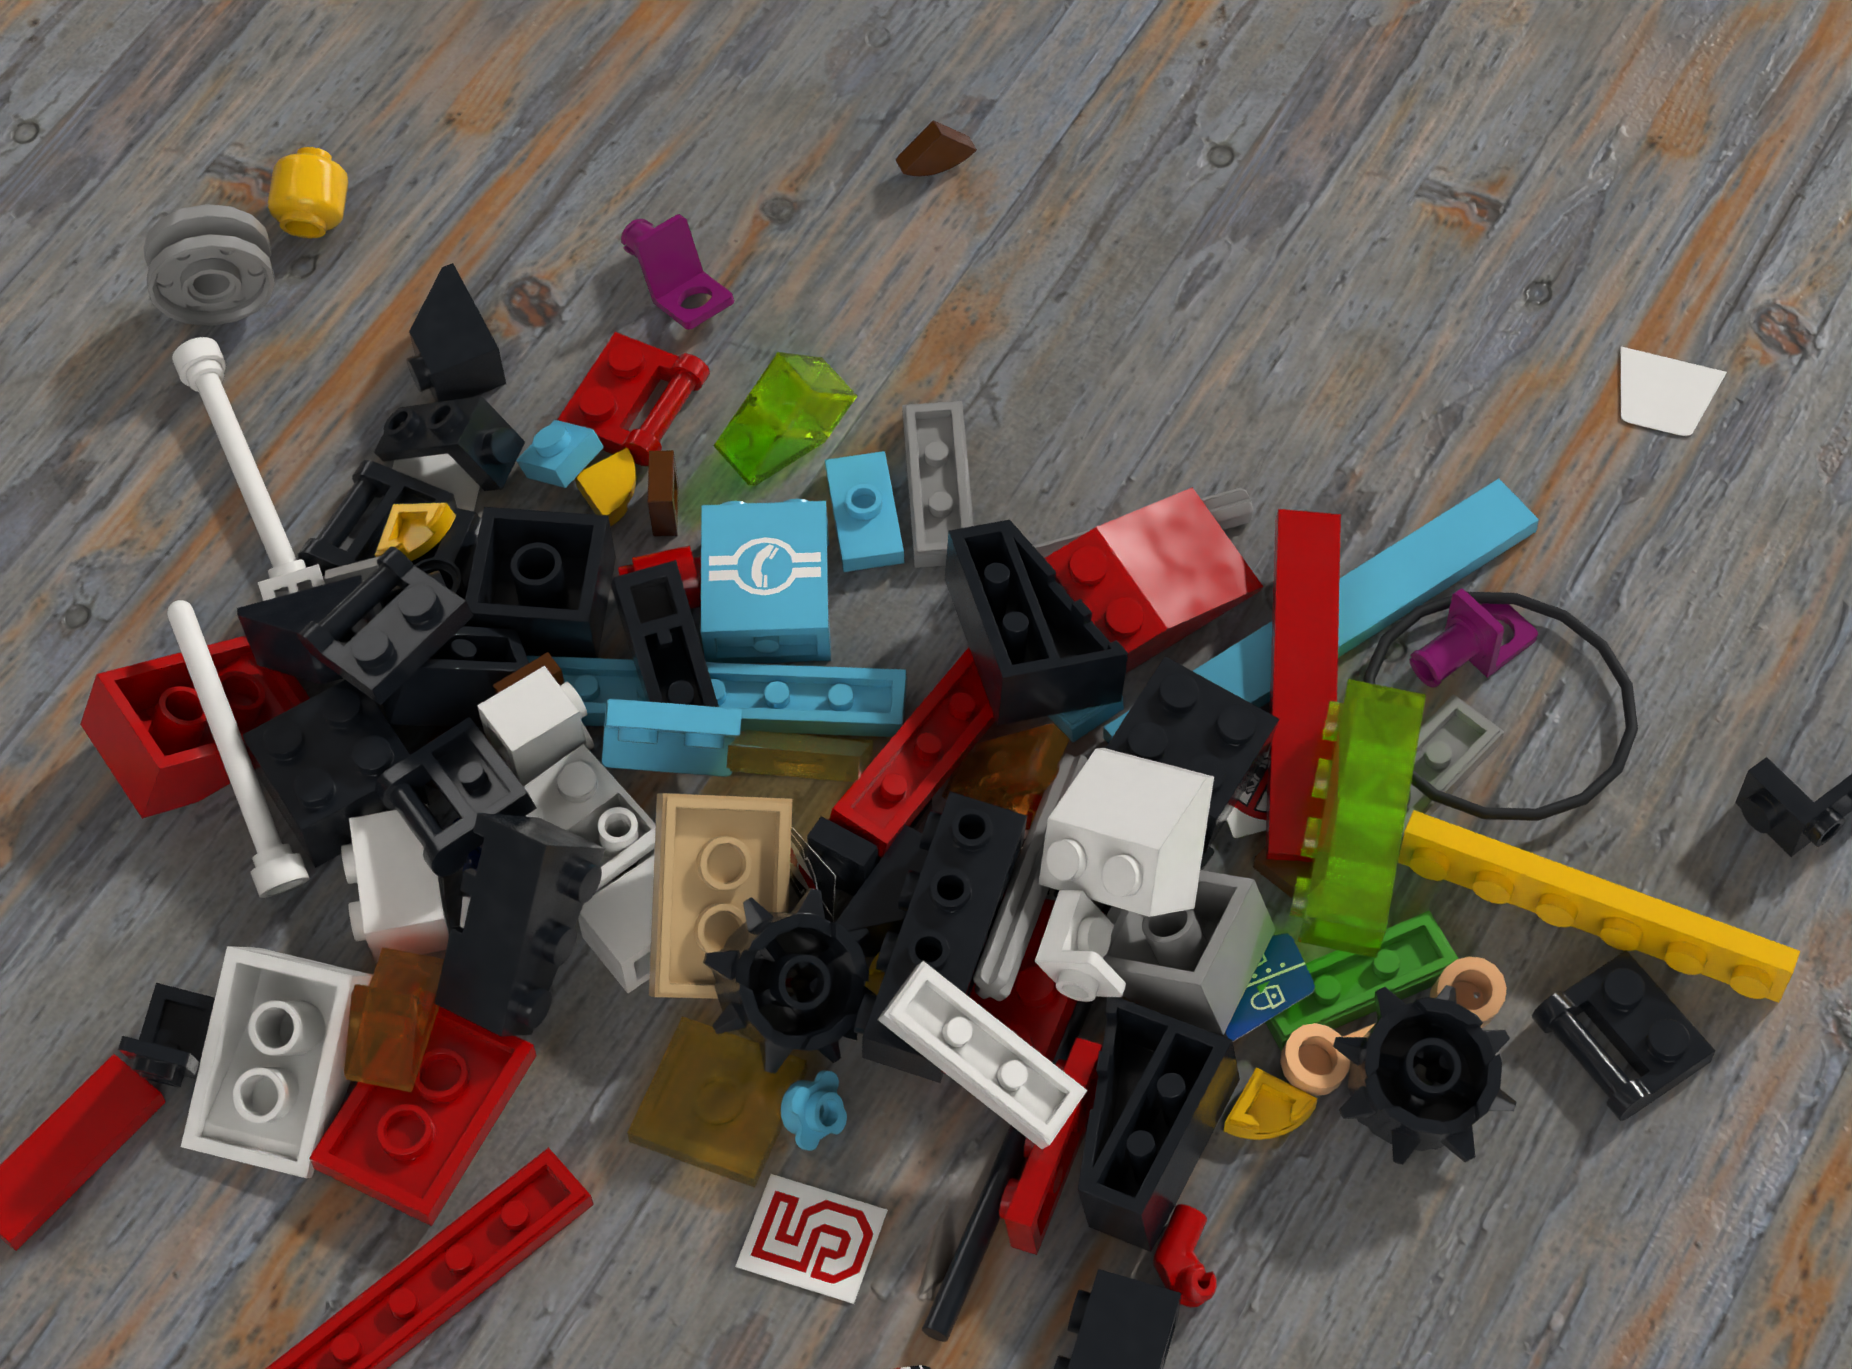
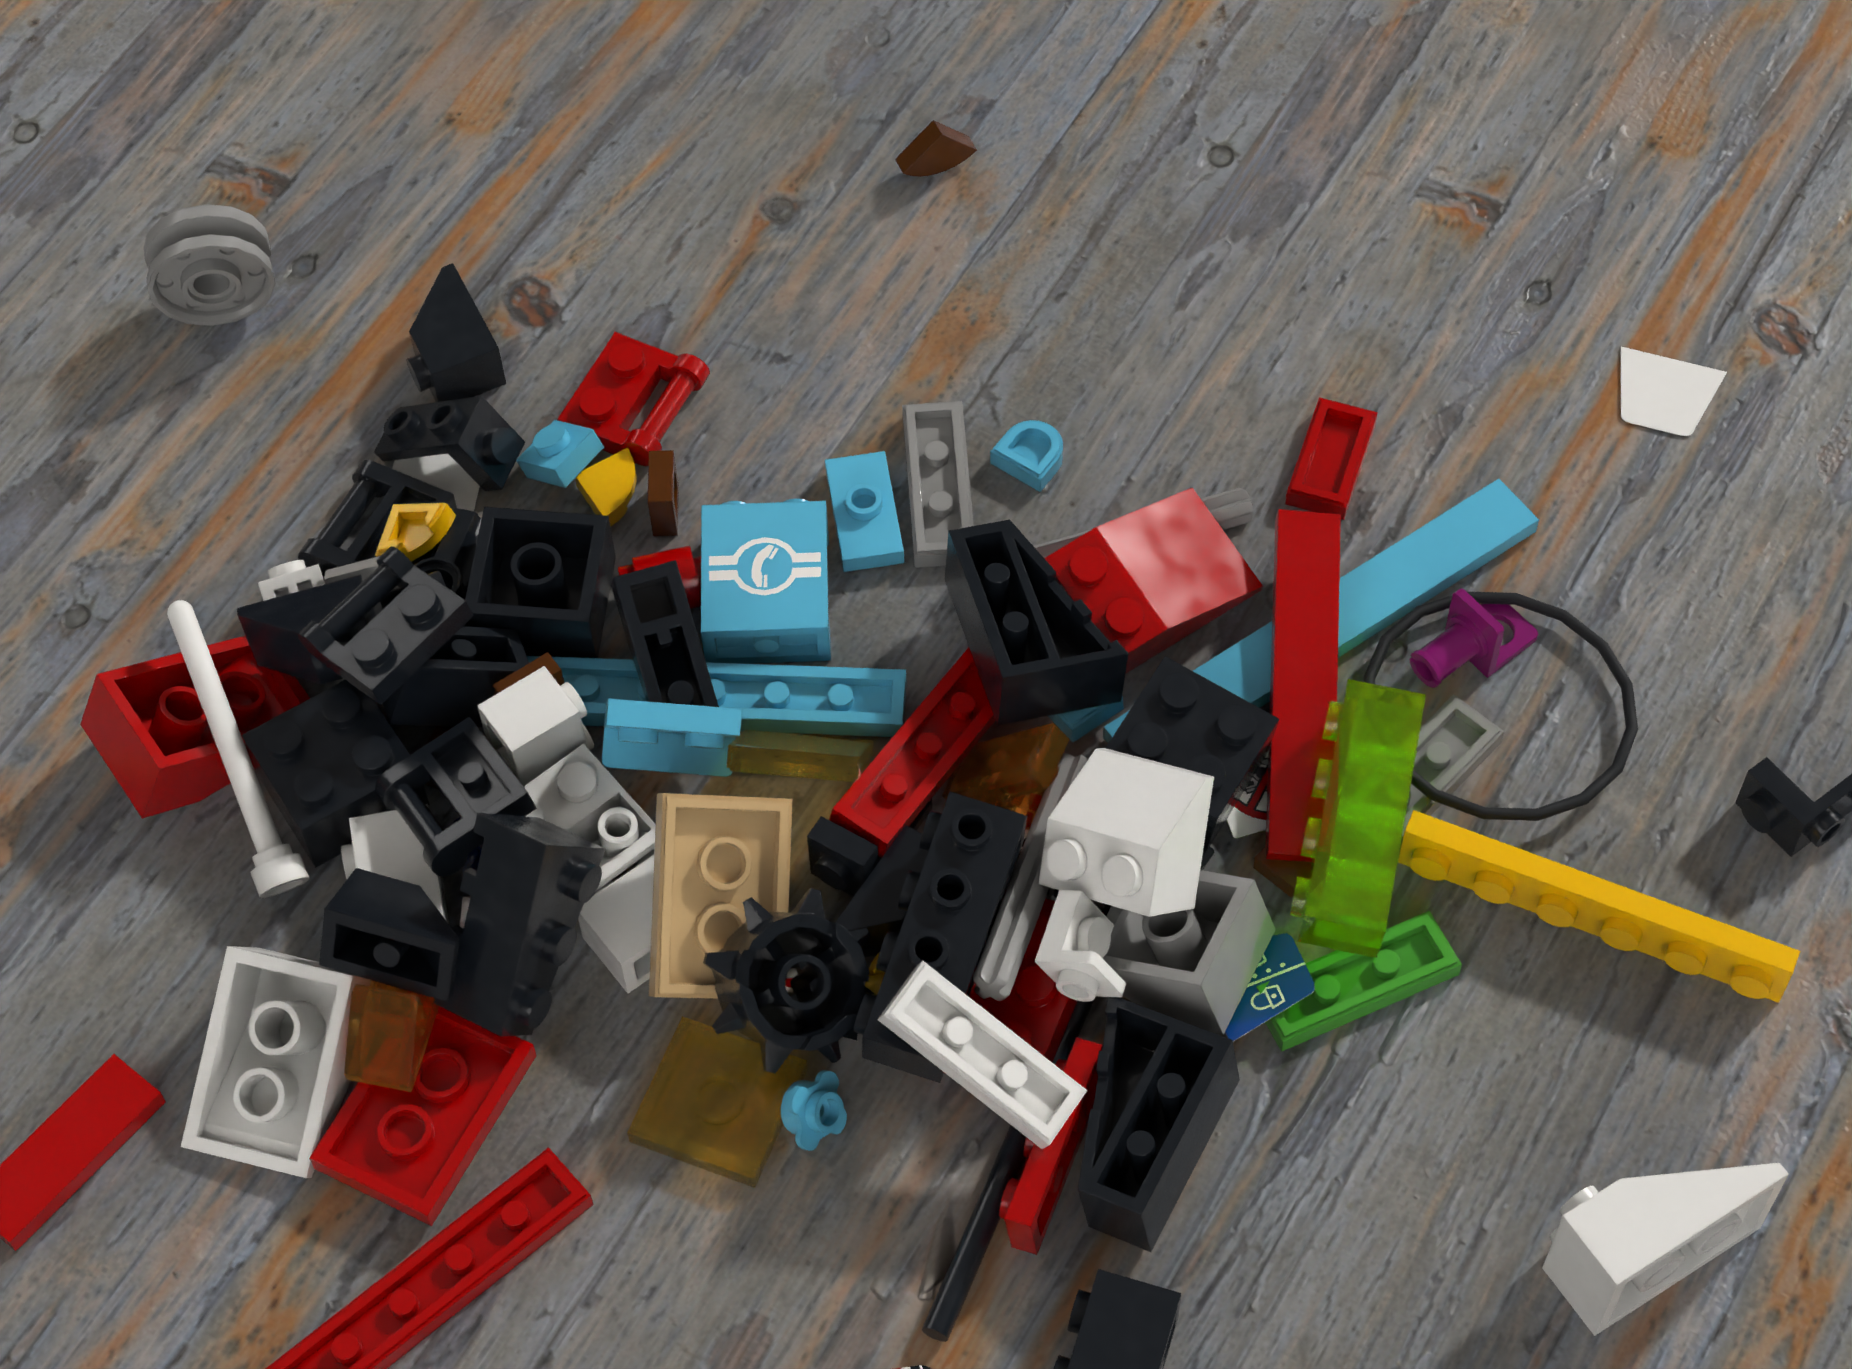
black bracket [118,983,215,1087] -> none
white piece [172,337,297,567] -> none
yellow head [268,147,348,238] -> none
magenta bracket [621,214,734,330] -> none
clear neon green slope [714,352,858,486] -> none
white sticker [735,1174,888,1304] -> none
black sticker [790,827,836,922] -> none
red arm [1153,1204,1217,1308] -> none
yellow tile [1223,1067,1318,1140] -> none
light nougat piece [1280,956,1507,1096] -> none
black brick [1333,985,1516,1165] -> none
black plate [1532,950,1715,1121] -> none
none -> black slope [319,868,460,1002]
none -> medium azure tile [990,420,1063,492]
none -> red tile [1285,397,1378,520]
none -> white slope [1542,1163,1789,1336]

